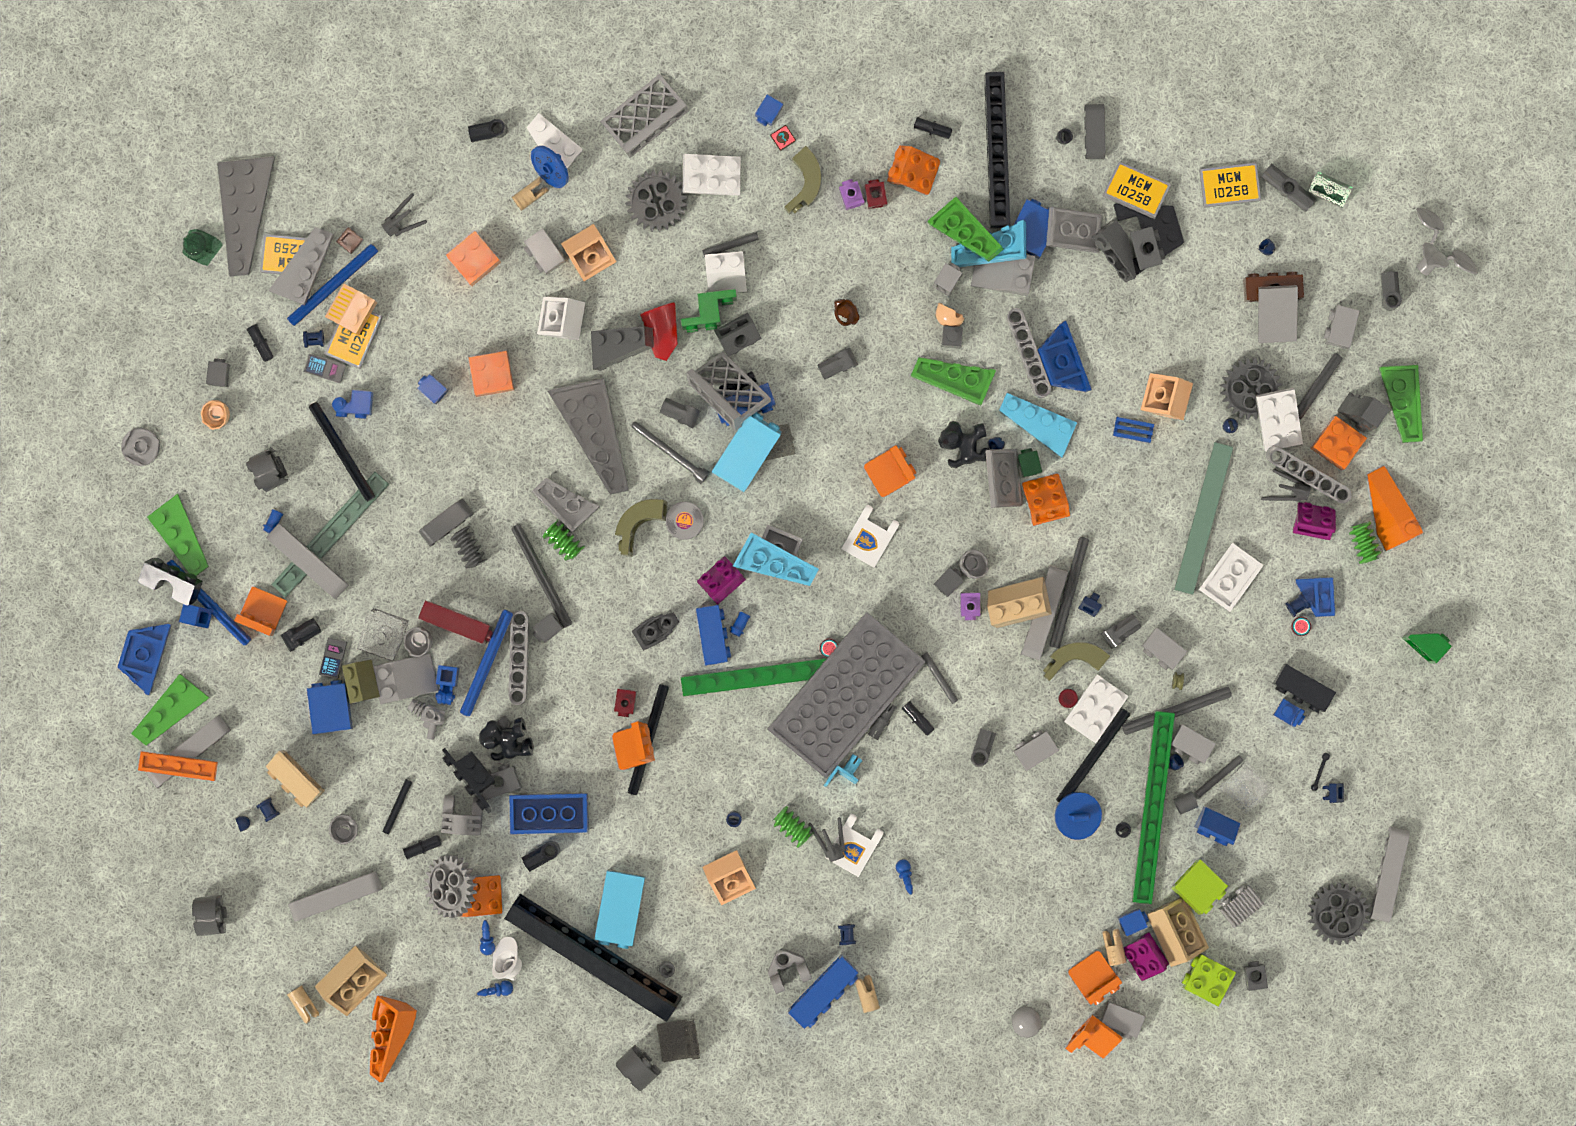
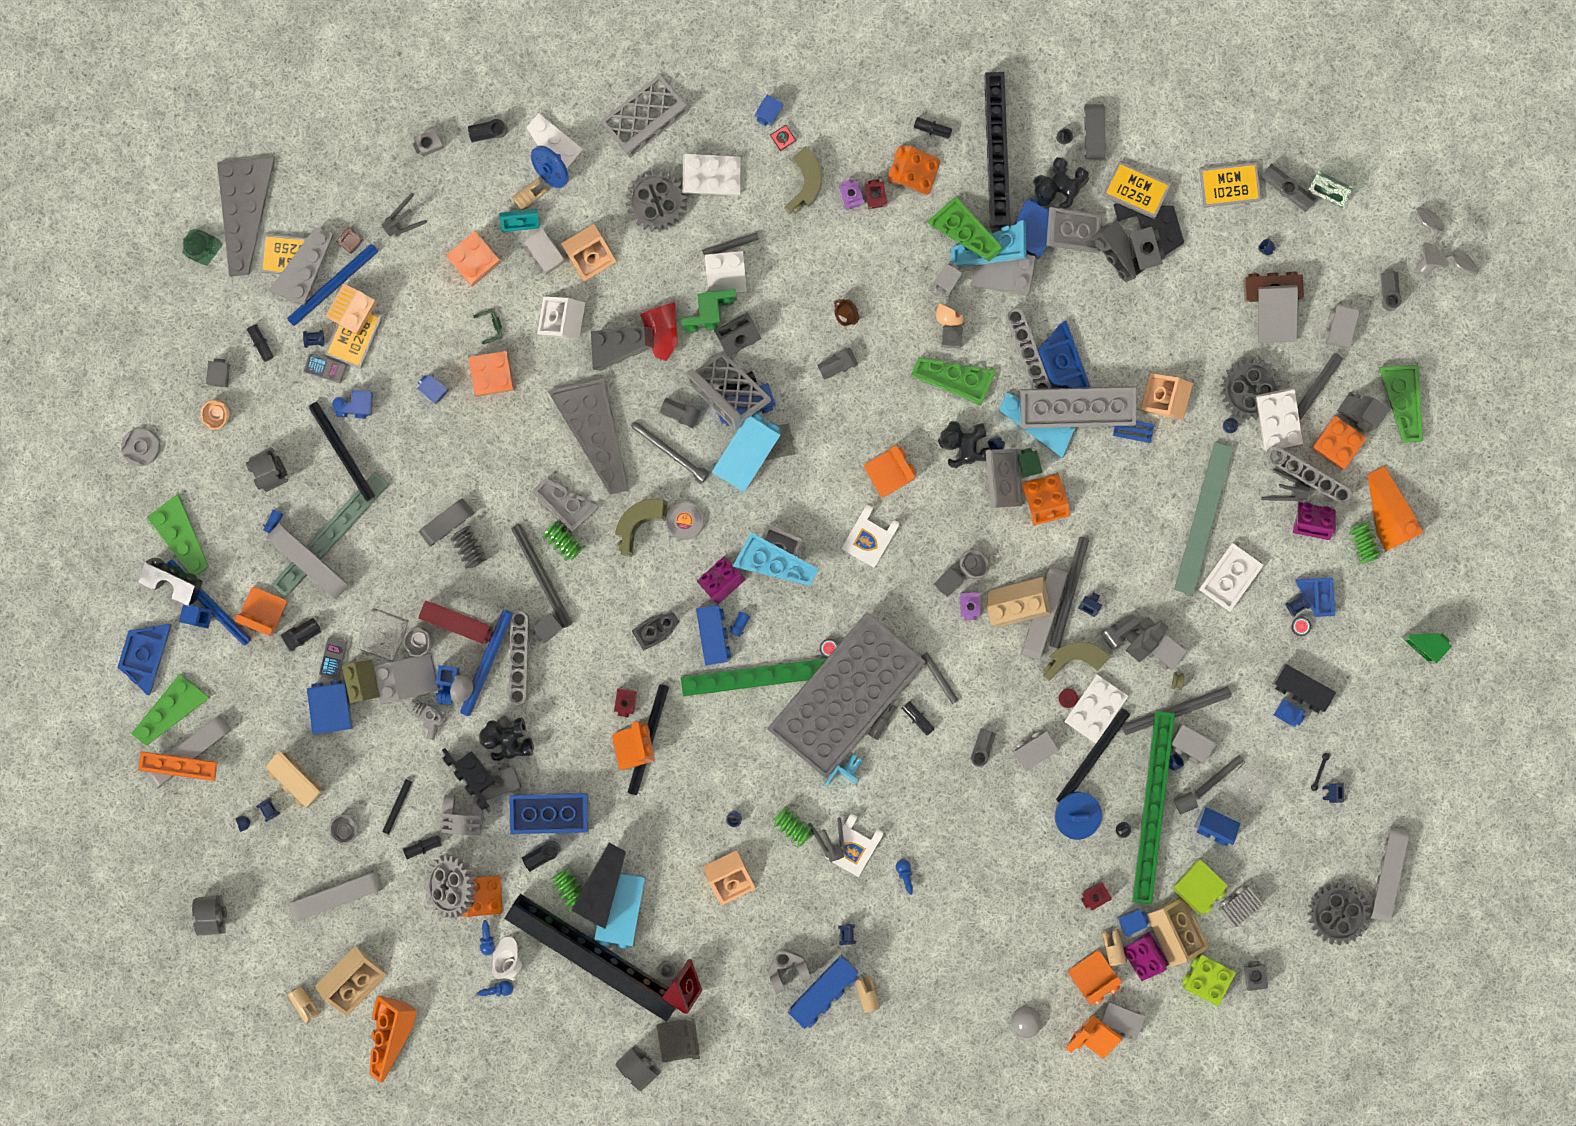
none -> brick [413,128,444,157]
none -> light grey hair [450,672,474,703]
none -> dark green piece [473,310,502,345]
none -> teal plate [499,209,540,232]
none -> bright green piece [550,869,582,912]
none -> black wedge [571,842,626,929]
none -> dark red slope [662,959,703,1014]
none -> light grey plate [1020,386,1136,428]
none -> black animal [1033,157,1089,209]
none -> dark red brick [1081,882,1112,910]
none -> dark grey connector [1125,617,1168,663]

